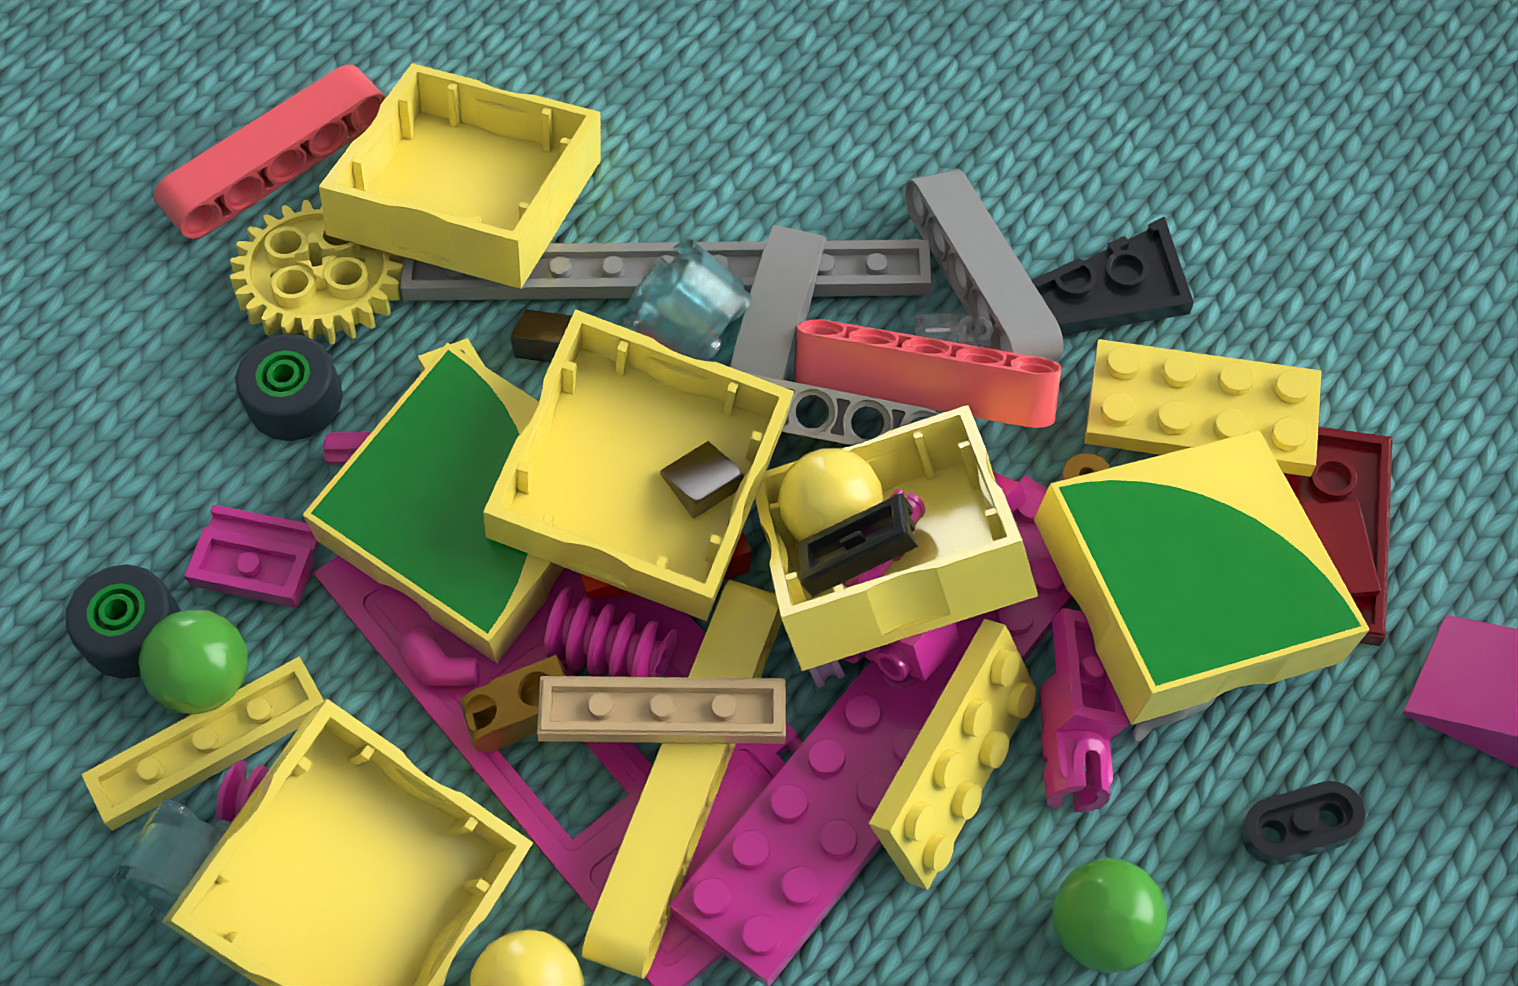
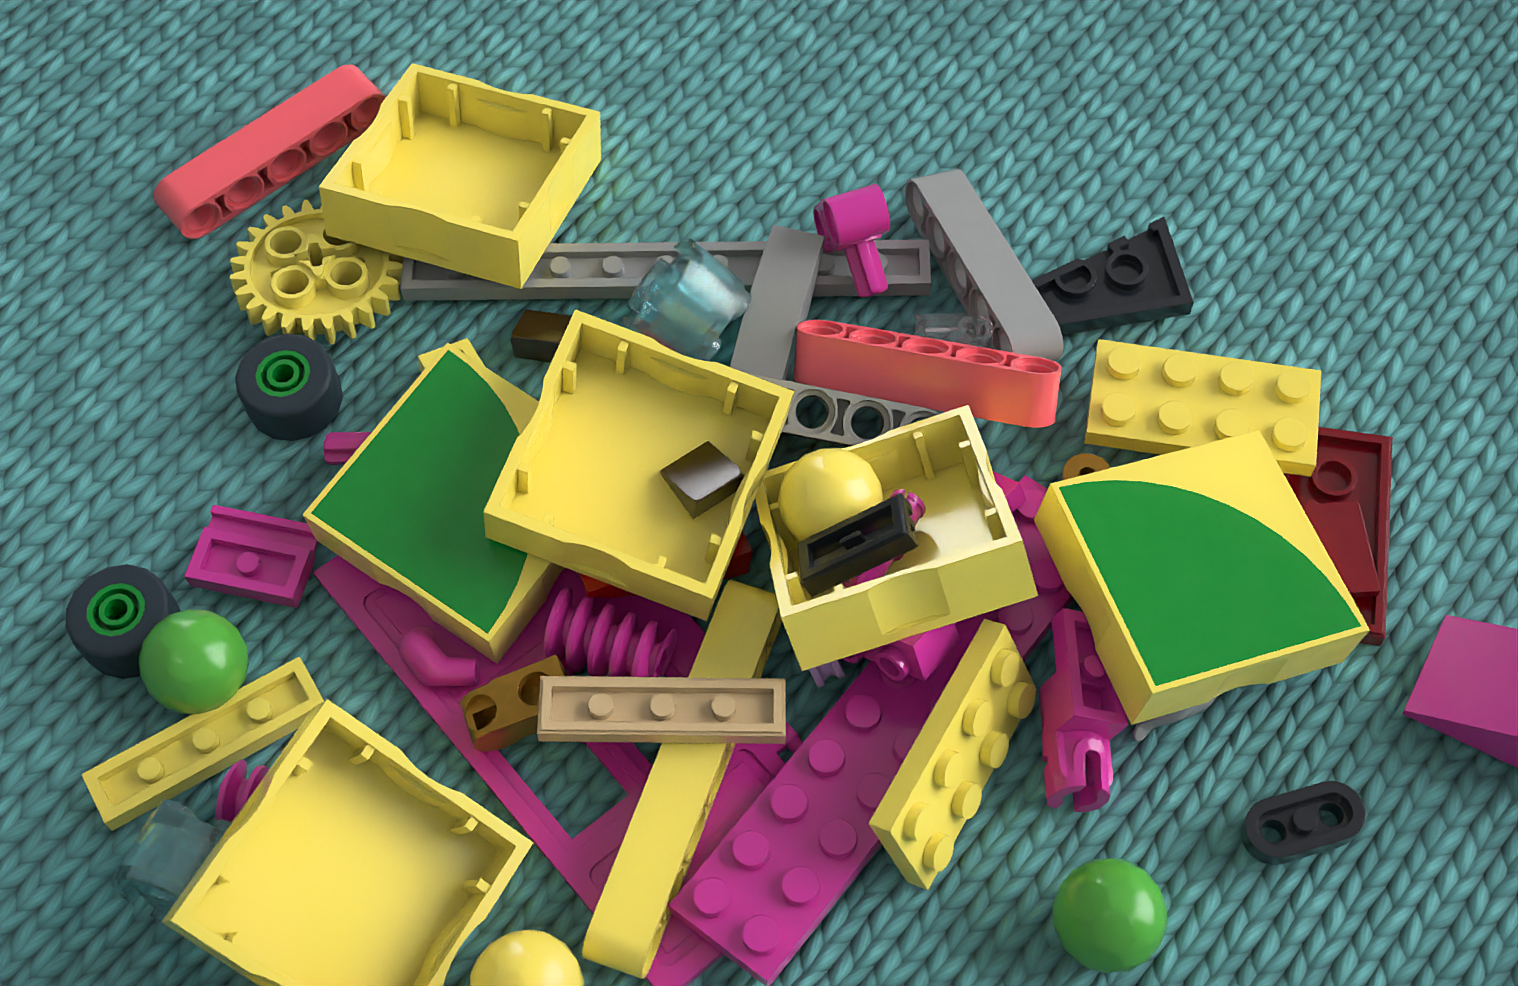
none -> dark pink beam [813,184,890,297]

